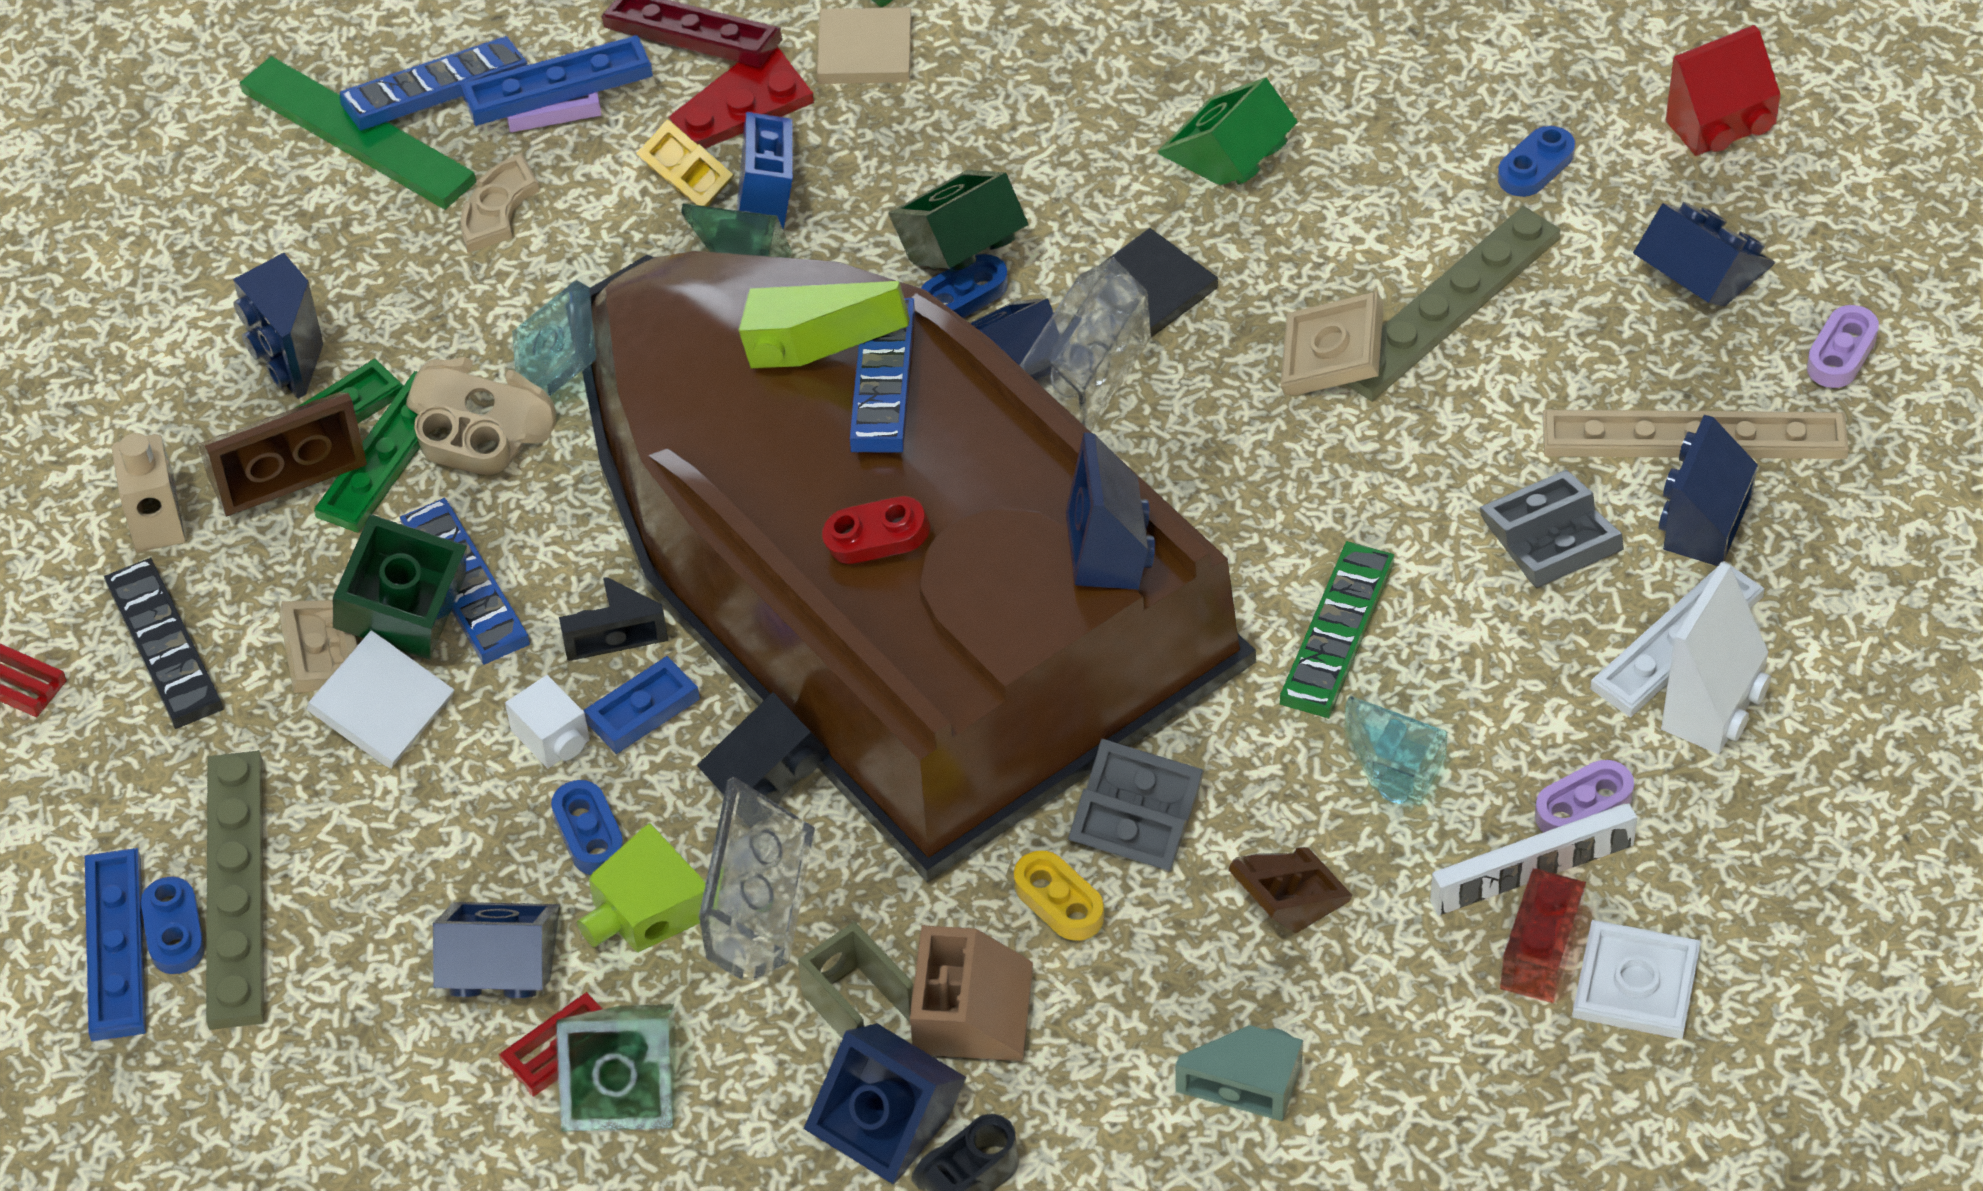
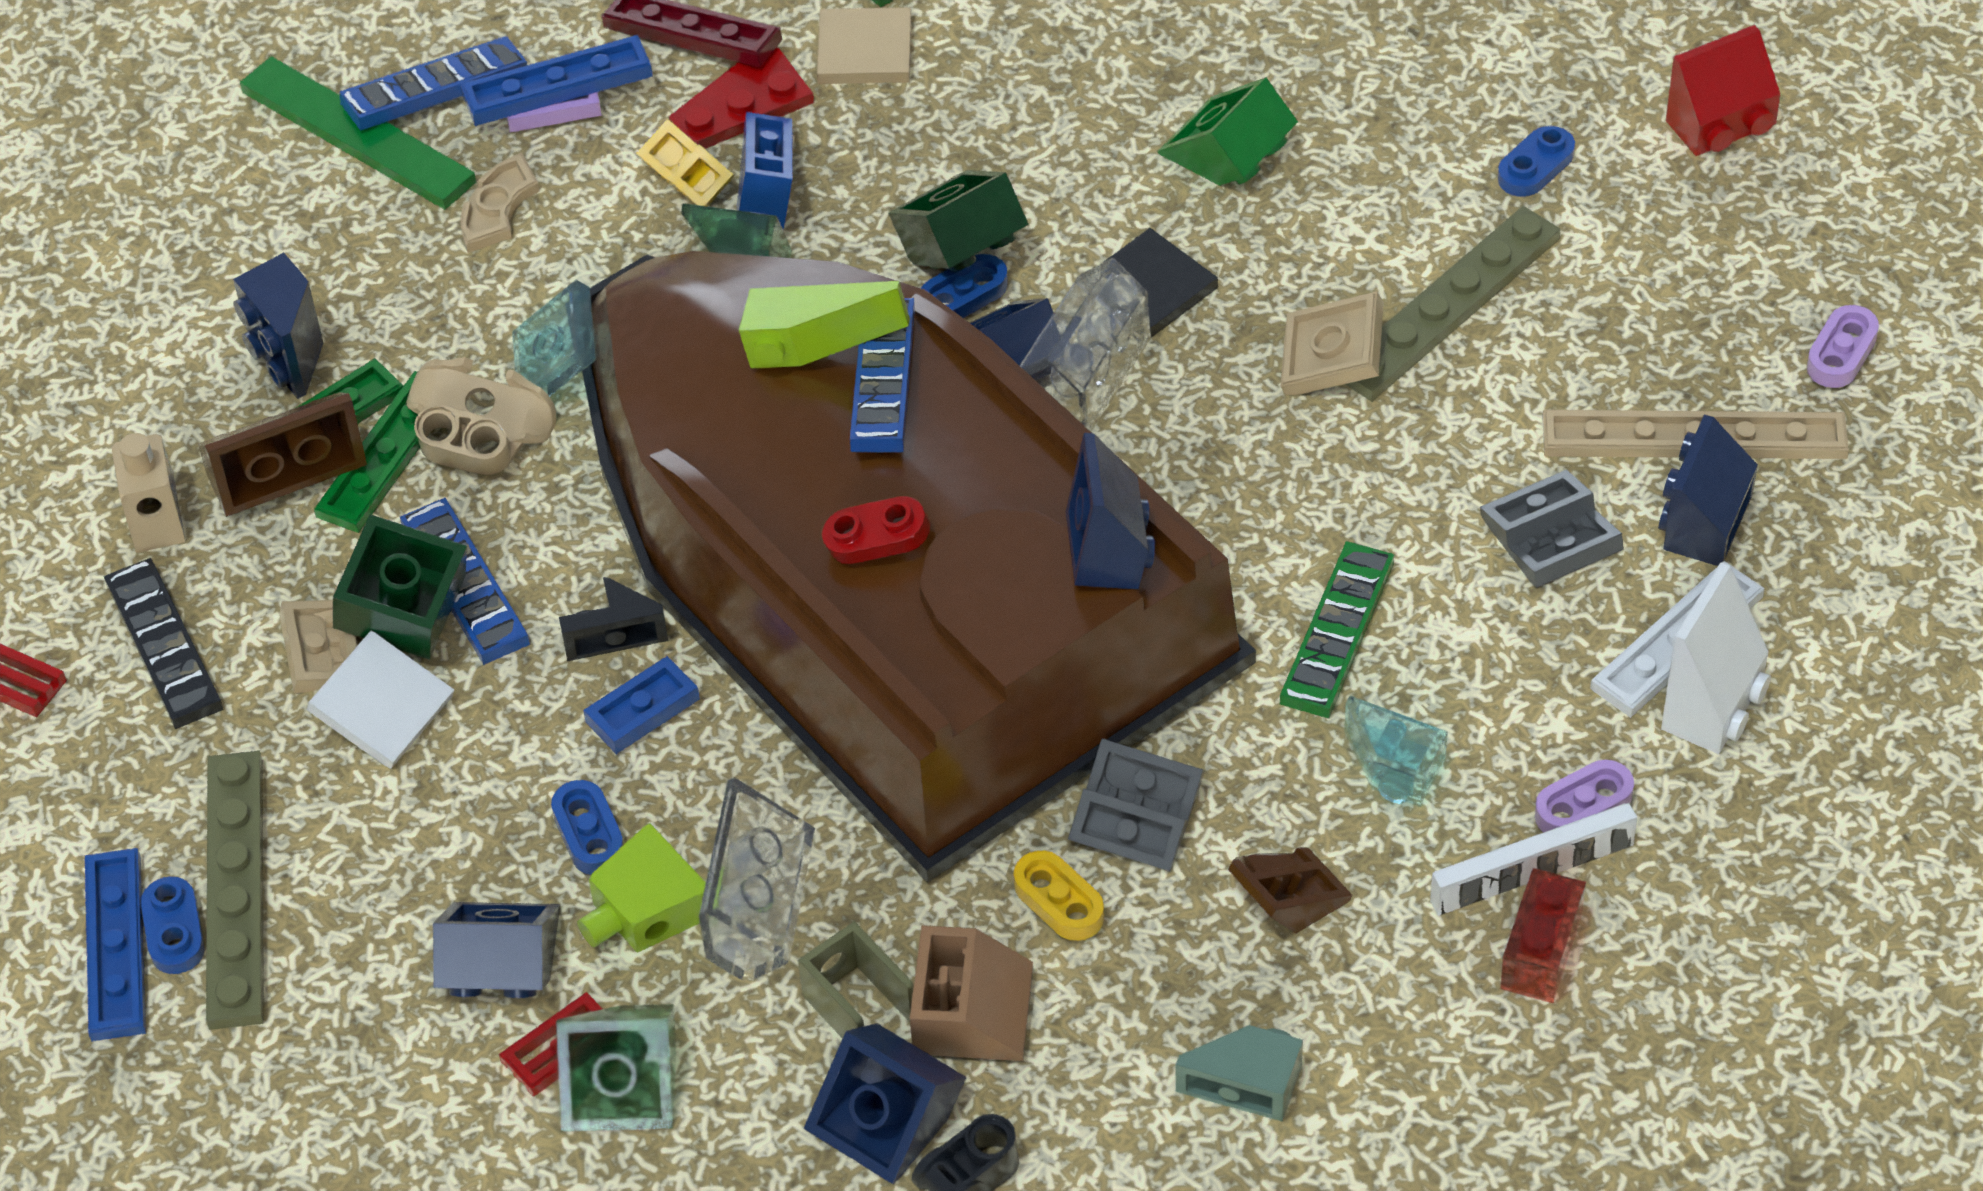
white brick [505,675,590,769] -> none
black brick [696,692,829,822] -> none
white tile [1572,920,1701,1039] -> none
dark blue slope [1633,202,1775,307] -> none

